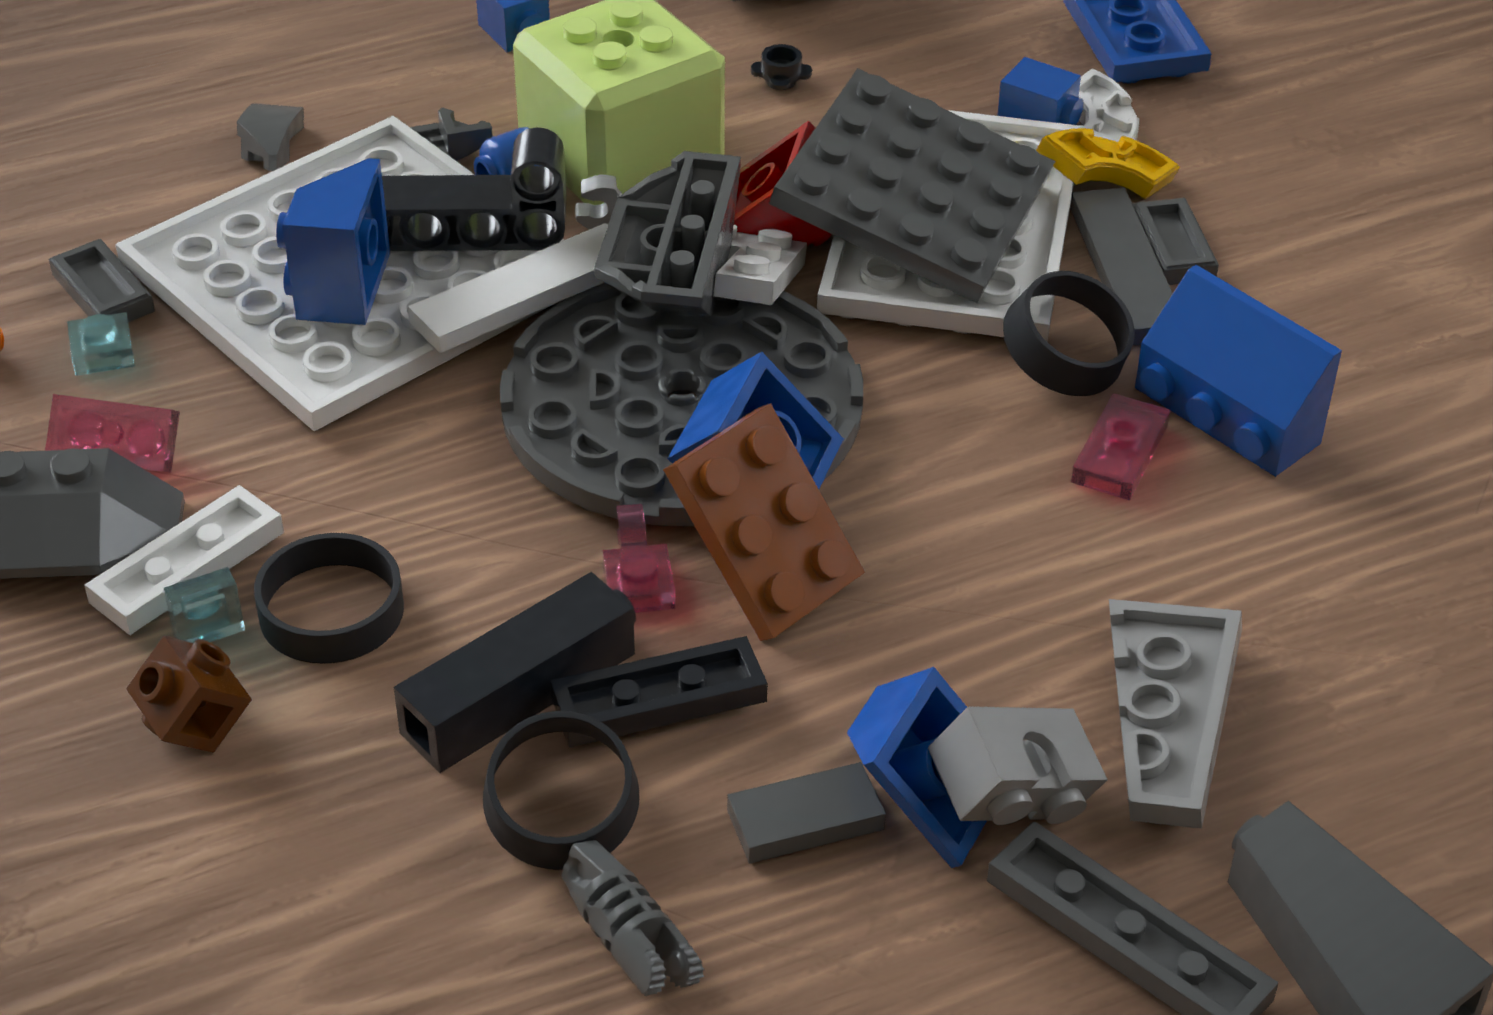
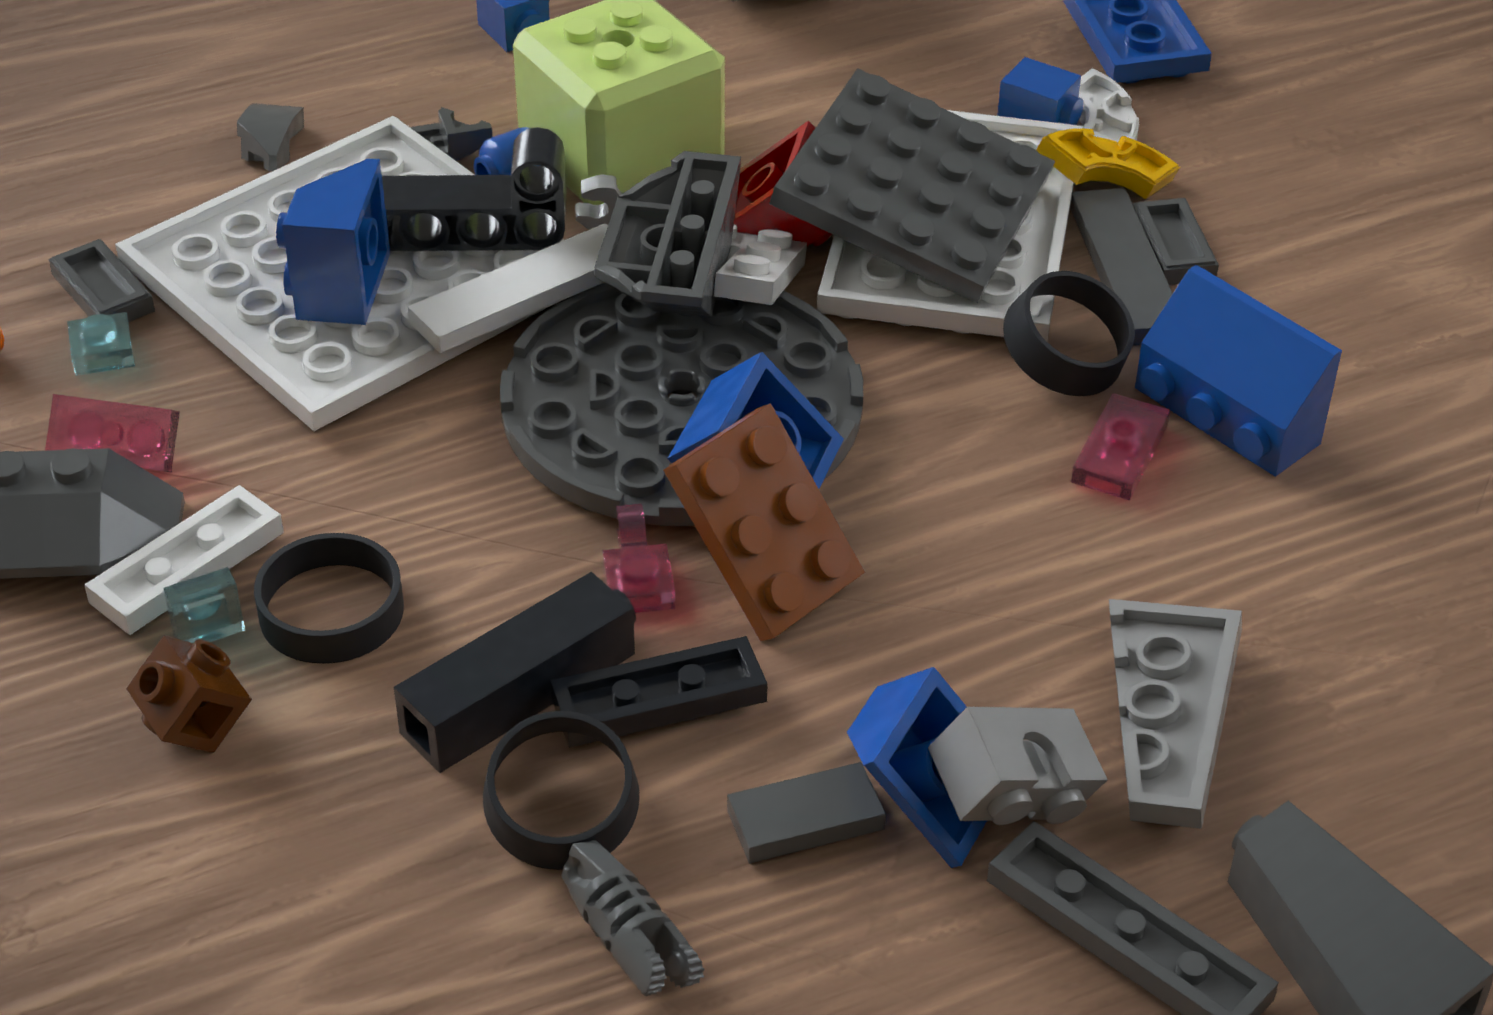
black plate [751,44,812,90] -> none

